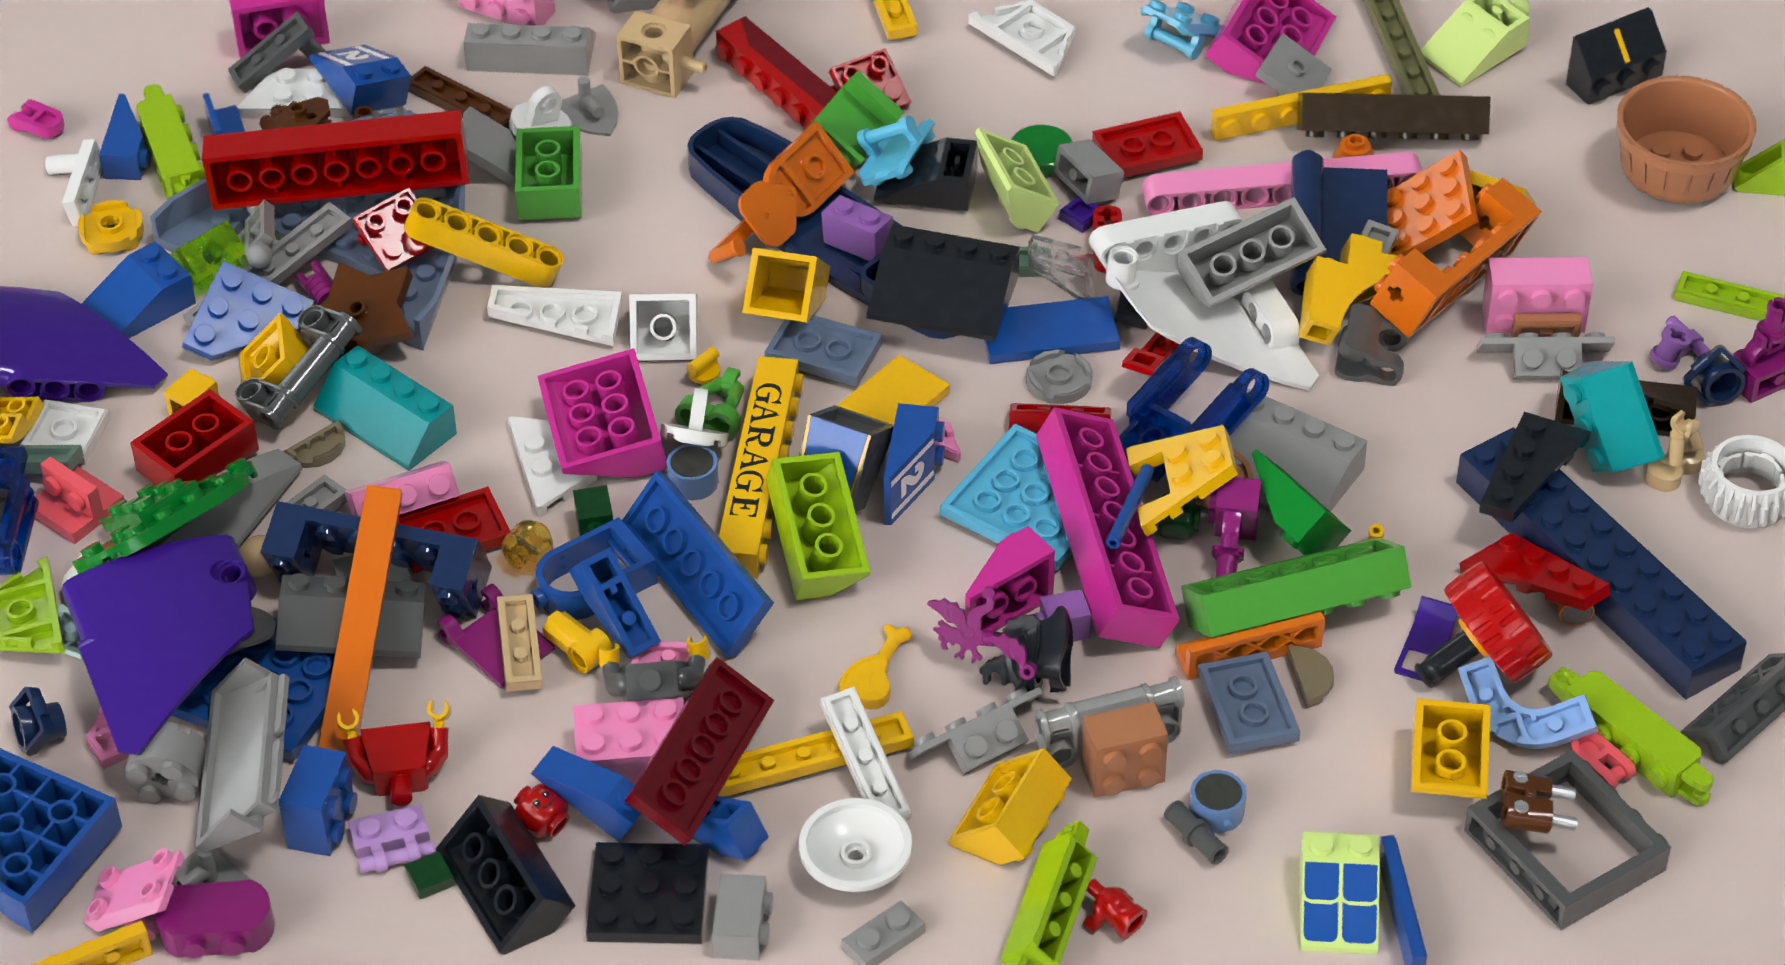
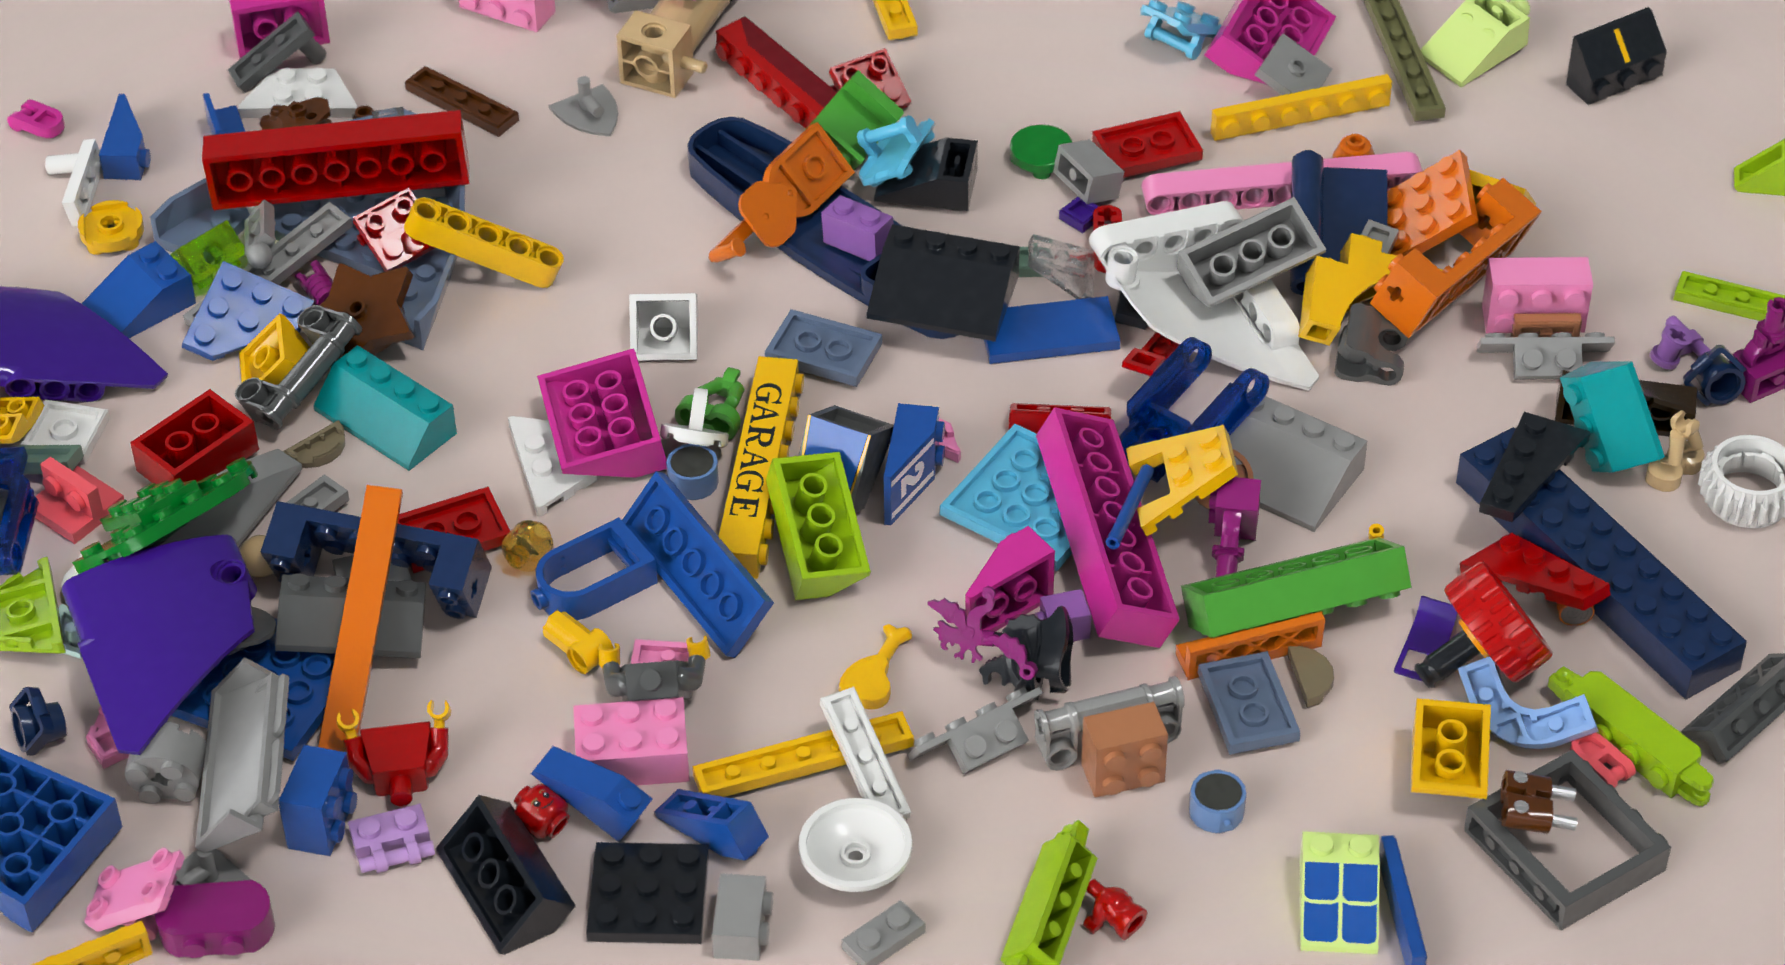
lime hinge [136,84,206,199] -> none
yellow brick [164,368,219,416] -> none
blue slope [310,45,411,115] -> none
bright pink brick [344,461,460,517] -> none
dark green tile [404,851,455,899] -> none
magenta flag [437,583,555,688] -> none
light grey slope [463,23,596,76] -> none
light grey tile [463,107,516,184] -> none
white wing [487,285,622,346] -> none
tan plate [497,594,542,691] -> none
white tile [509,86,572,136] -> none
bright green brick [515,126,582,220] -> none
blue slope [569,547,661,659] -> none
dark green brick [573,485,613,536] -> none
dark red plate [624,657,774,846] -> none
yellow plate [687,346,721,384] -> none
yellow slope [742,248,831,323] -> none
yellow tile [837,354,950,425] -> none
yellow slope [947,748,1072,865] -> none
white wing [969,0,1075,76] -> none
yellowish green slope [975,128,1060,232] -> none
light grey tile [1026,349,1093,404] -> none
dark green head [1156,493,1201,539] -> none
dark grey pin [1164,800,1229,865] -> none
green slope [1252,449,1352,555] -> none
dark brown brick [1297,92,1491,140] -> none
nougat piece [1617,75,1757,204] -> none

